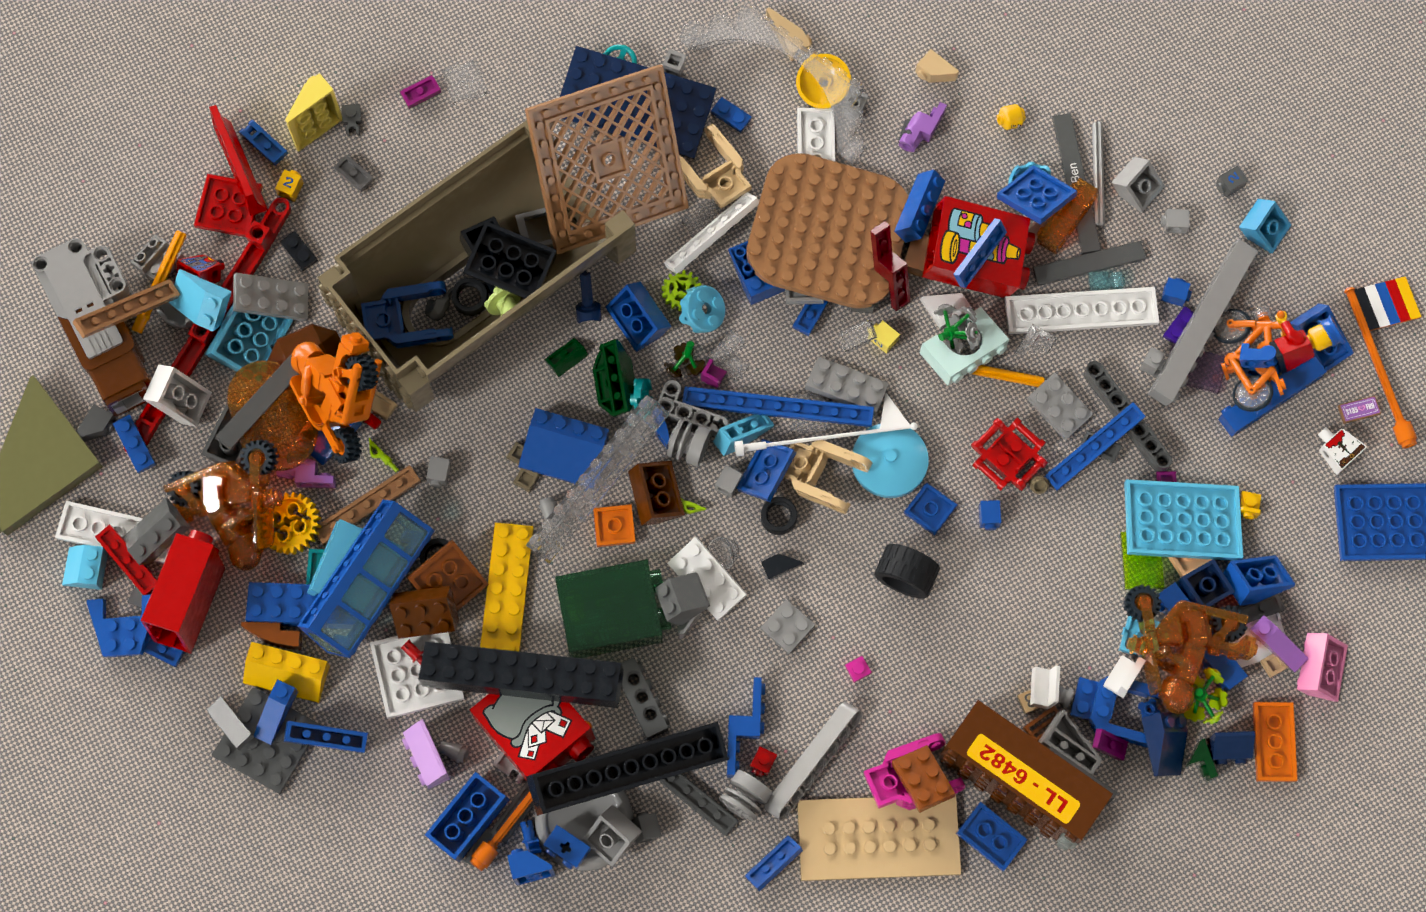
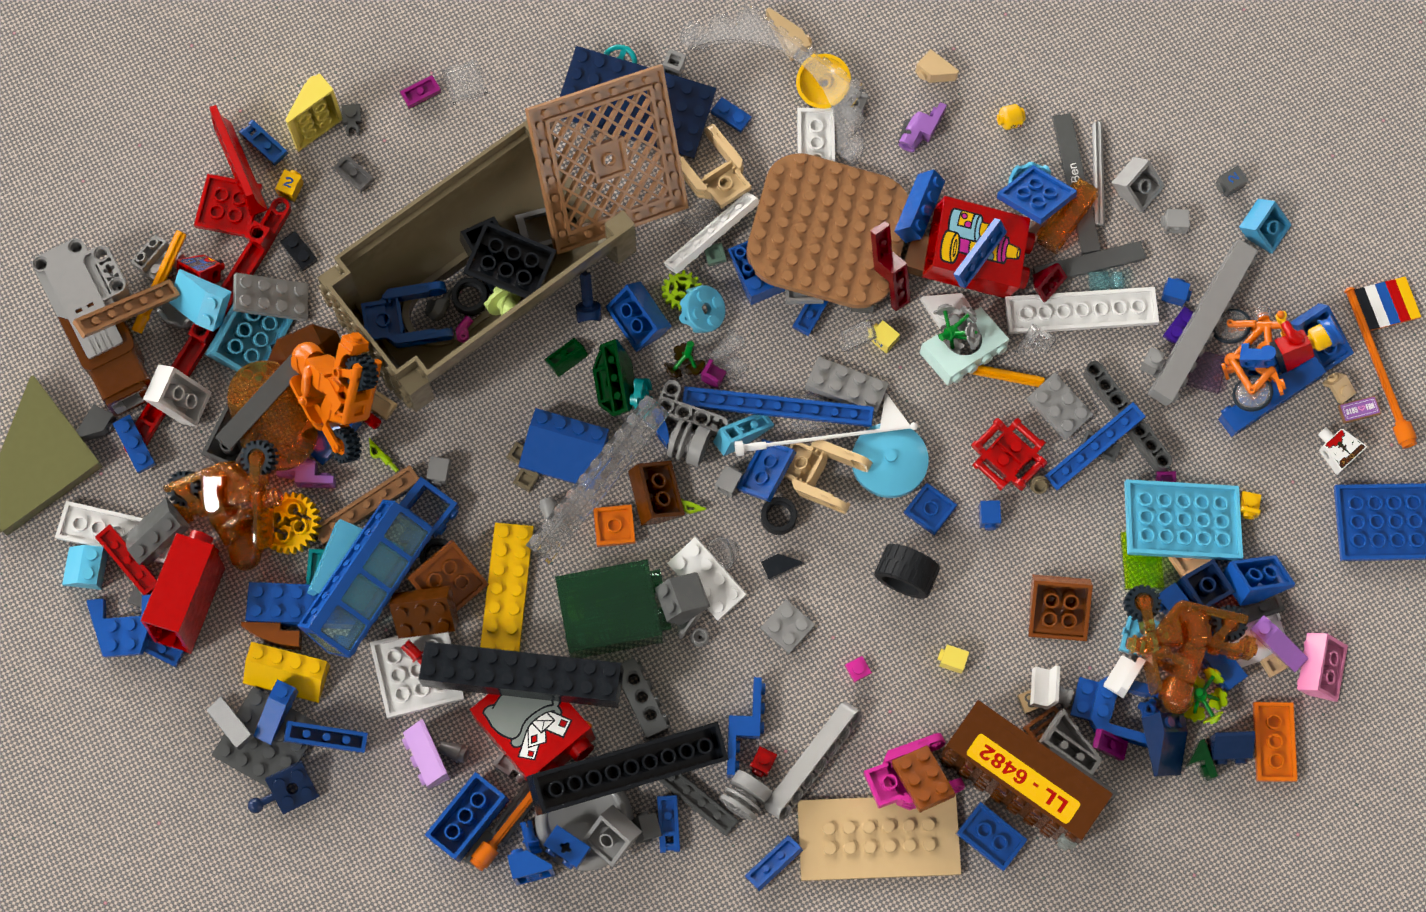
none -> dark blue plate [248,760,319,814]
none -> blue window [399,477,459,538]
none -> dark pink arm [455,315,473,343]
none -> blue plate [657,795,680,853]
none -> light grey plate [690,628,709,647]
none -> sand green plate [704,243,727,267]
none -> light yellow brick [937,645,969,674]
none -> dark orange slope [1028,574,1093,641]
none -> dark red slope [1033,263,1067,302]
none -> tan bracket [1323,372,1356,404]

